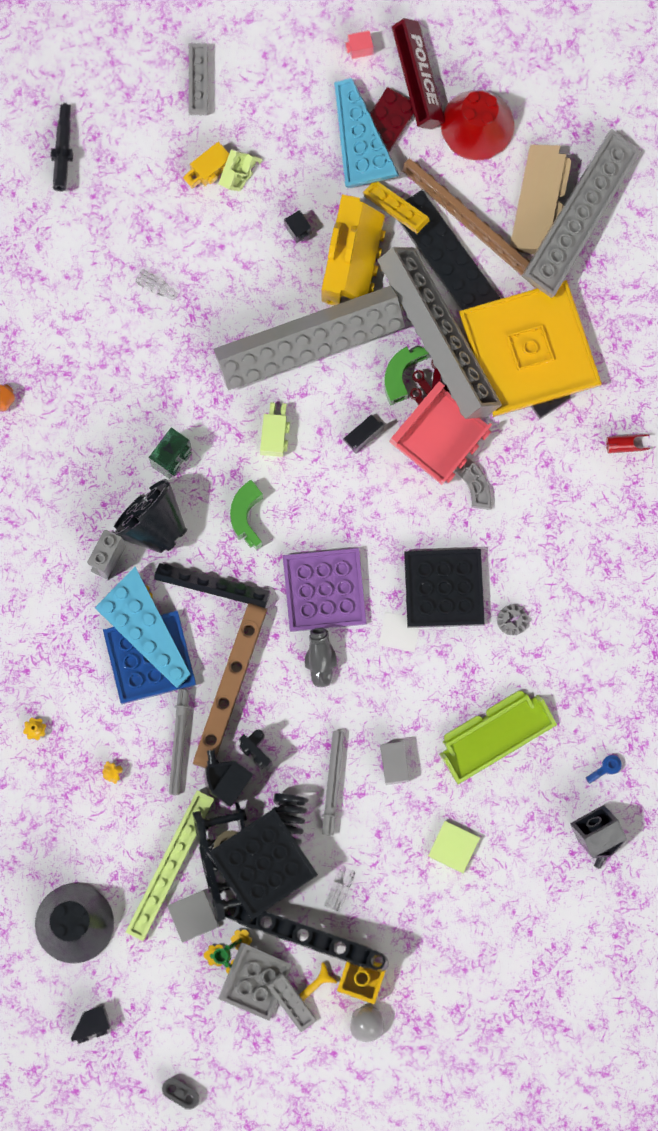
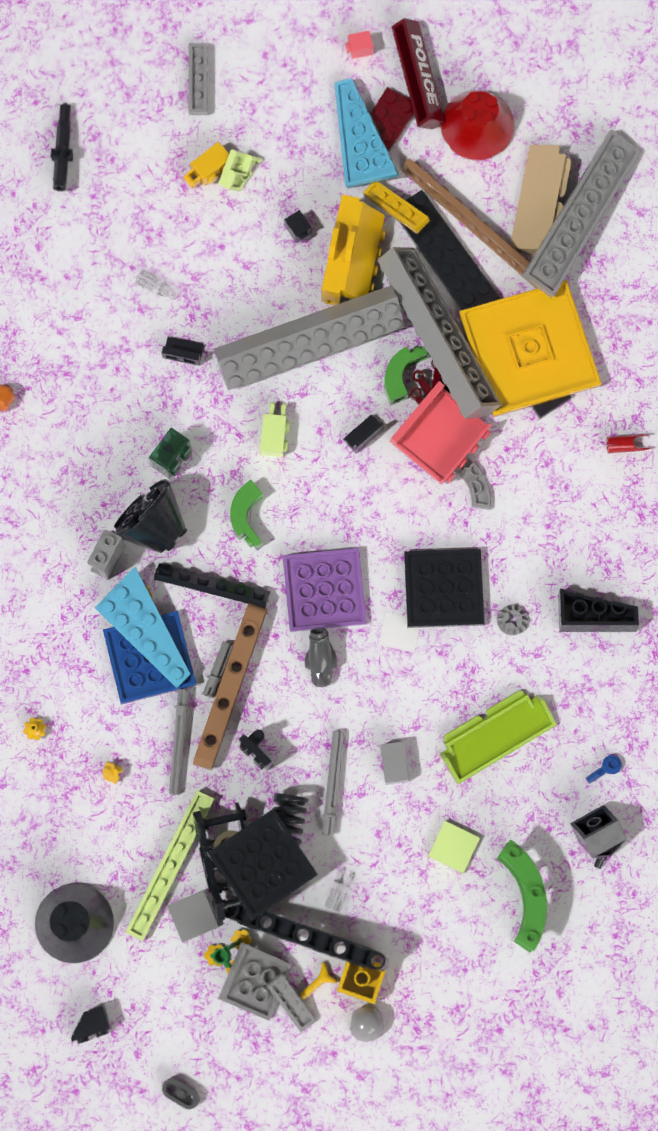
black piece [204,750,254,807] -> none
none -> black panel [162,337,204,366]
none -> light grey axle [202,642,233,698]
none -> bright green fence [497,839,547,953]
none -> black wedge [558,588,639,632]

